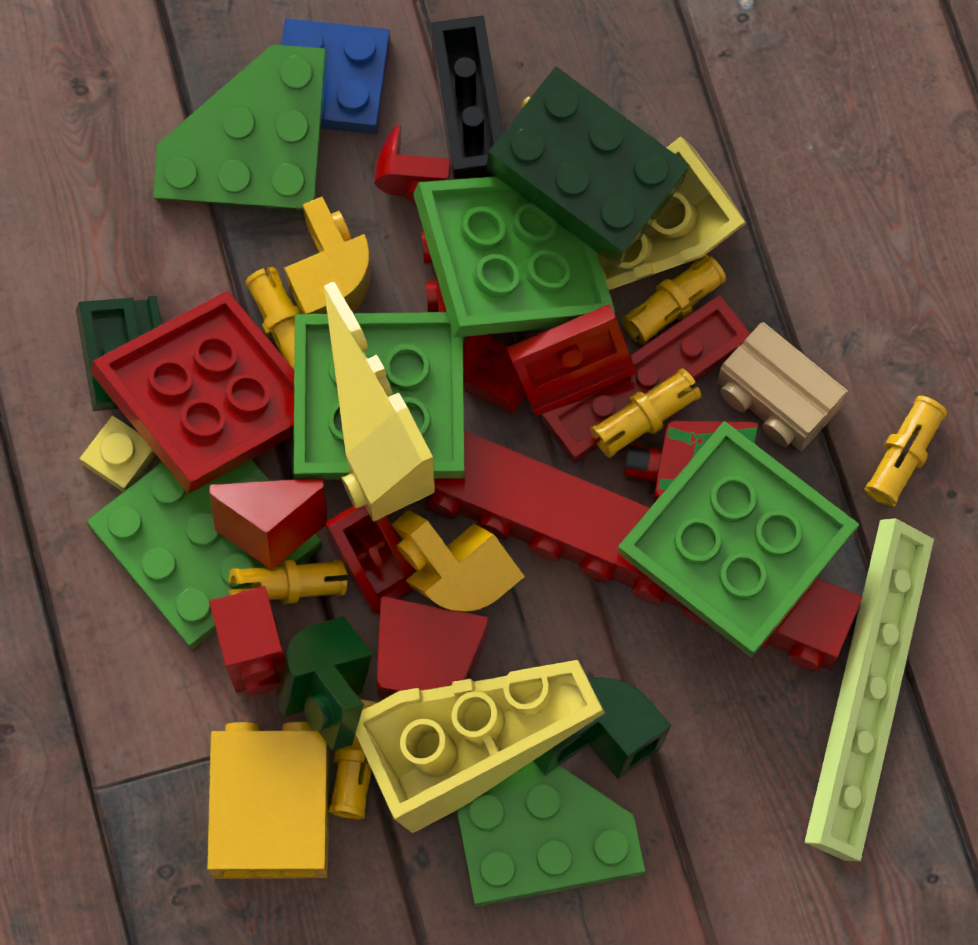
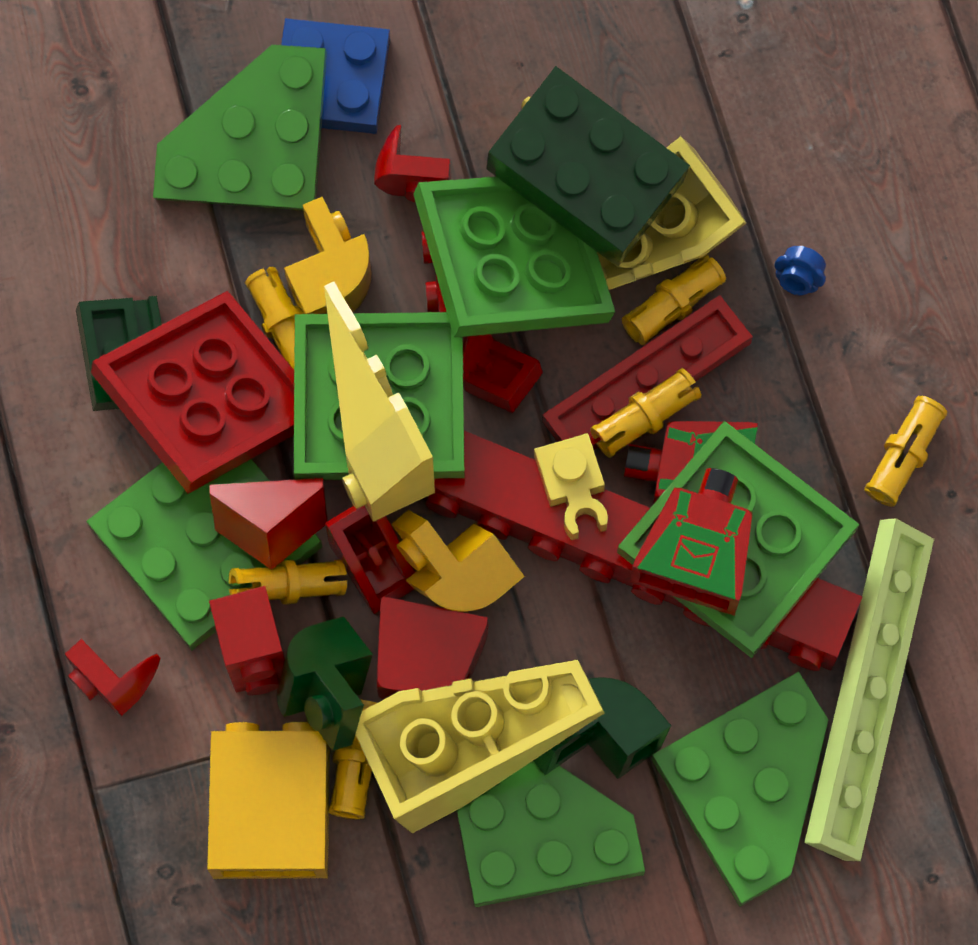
light yellow plate [79,415,156,492] -> none
black brick [431,15,503,180] -> none
red plate [506,304,637,416] -> none
tan brick [717,322,848,452] -> none
none -> red plate [65,639,161,716]
none -> light yellow plate [534,433,608,540]
none -> torso [630,468,752,616]
none -> bright green plate [651,671,829,907]
none -> blue plate [774,246,826,295]

